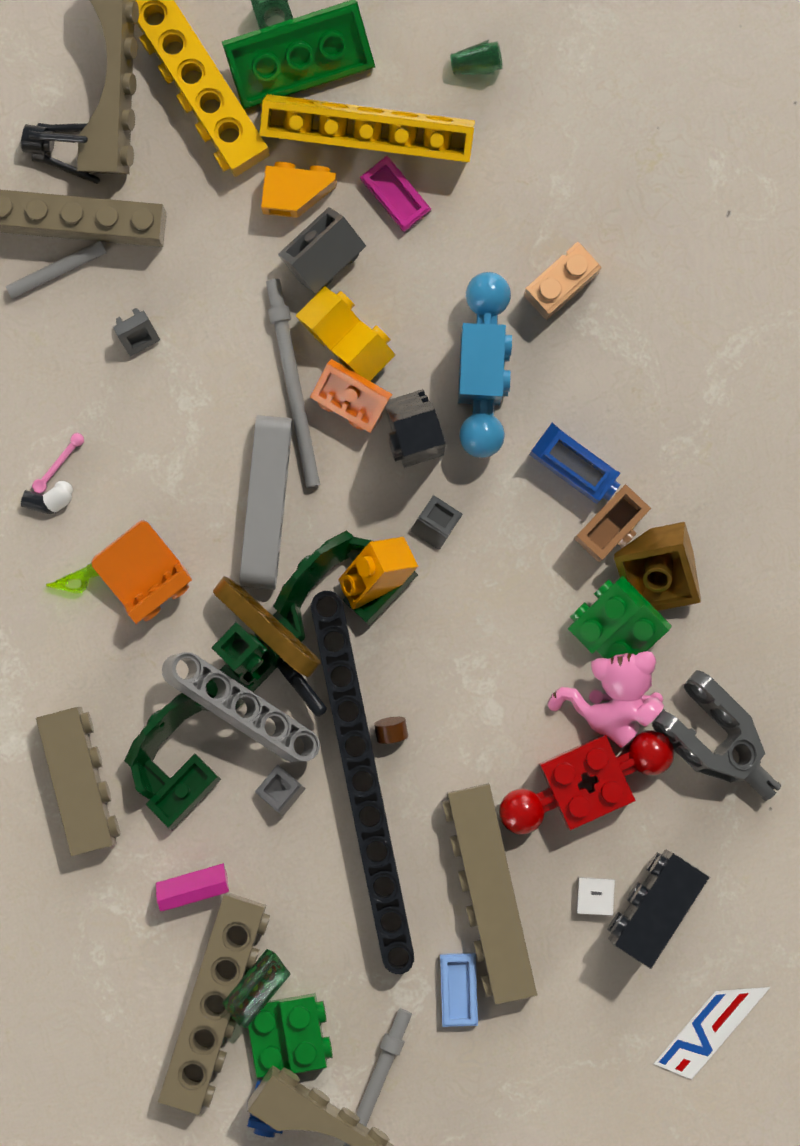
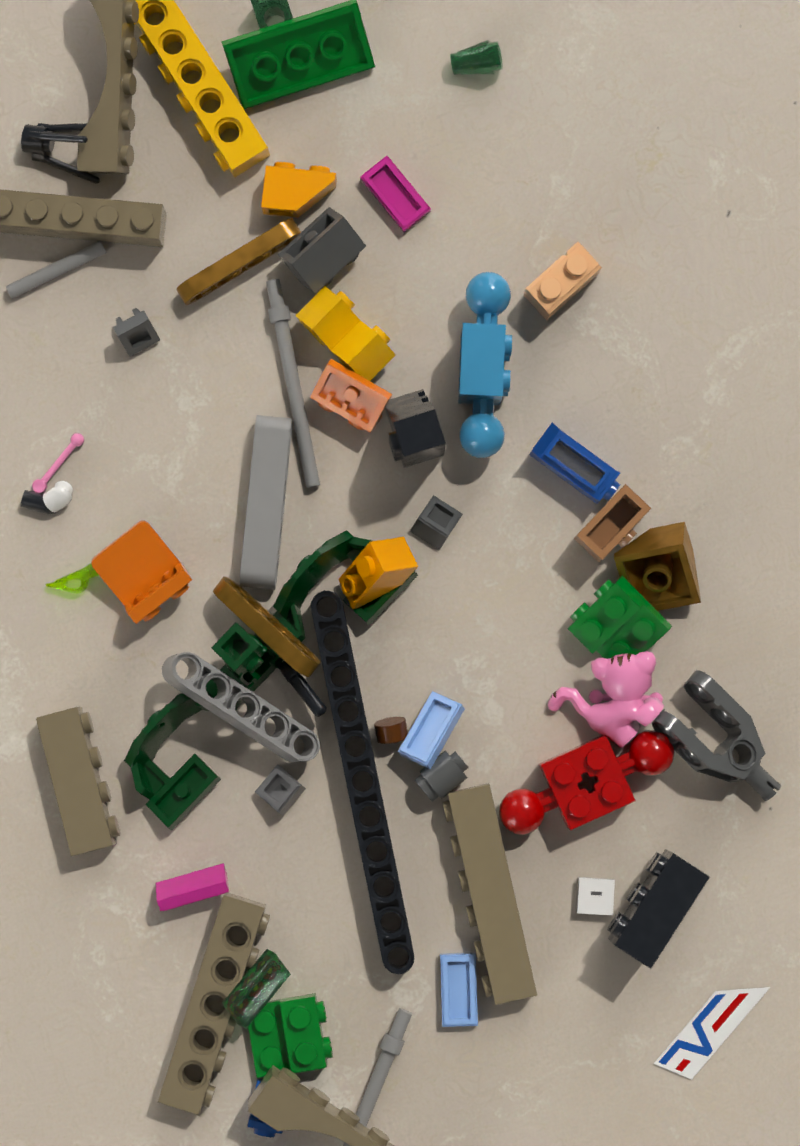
yellow brick [259,94,475,162] -> none
none -> pearl gold beam [176,218,301,305]
none -> light blue tile [398,691,465,769]
none -> dark grey brick [415,750,469,802]

